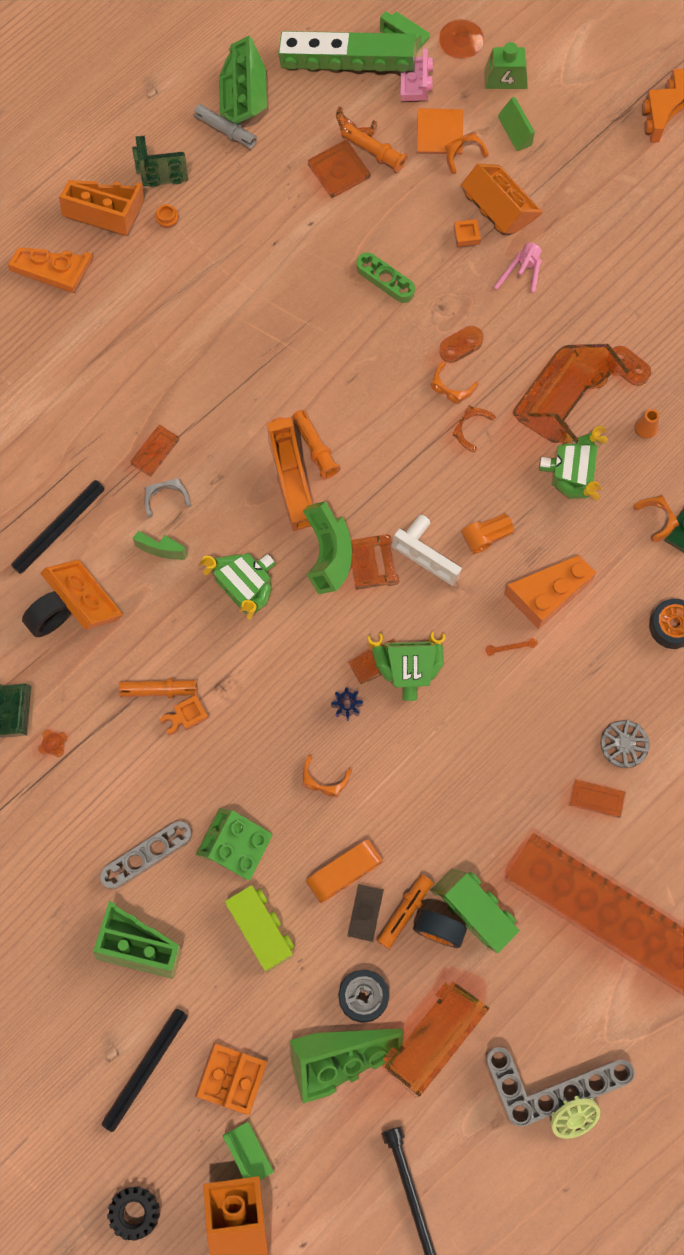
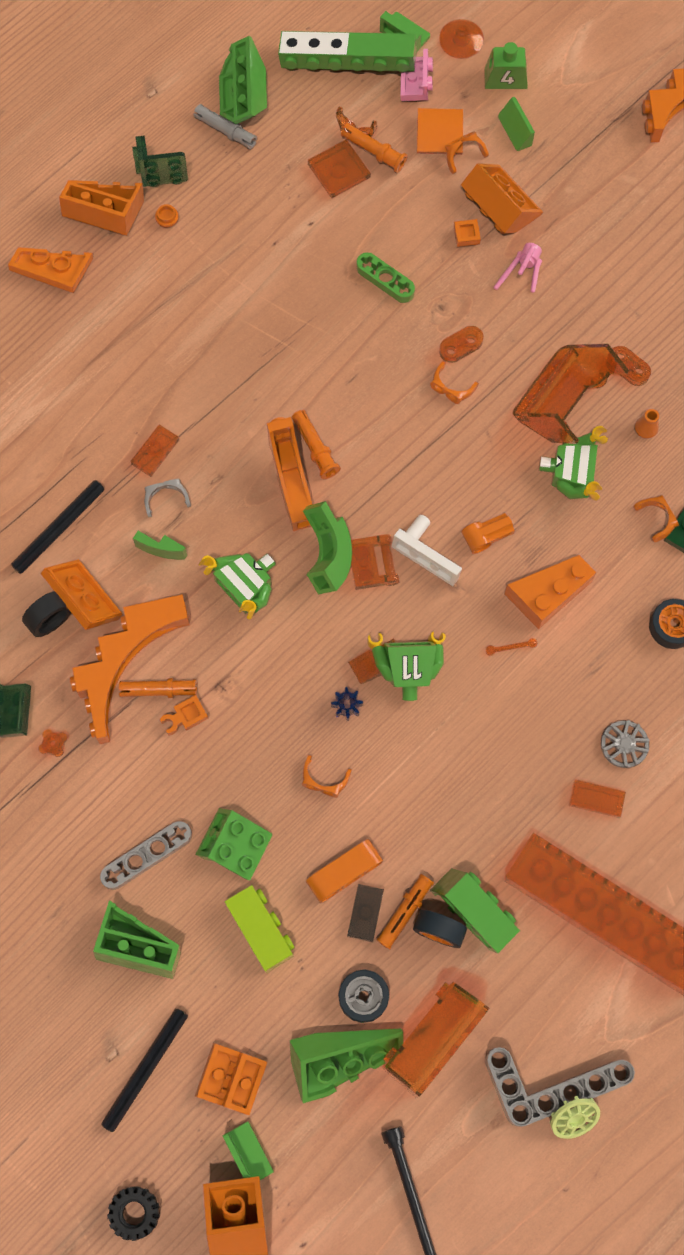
clear orange cap [452,405,496,453] -> none
none -> orange arch [70,594,190,744]

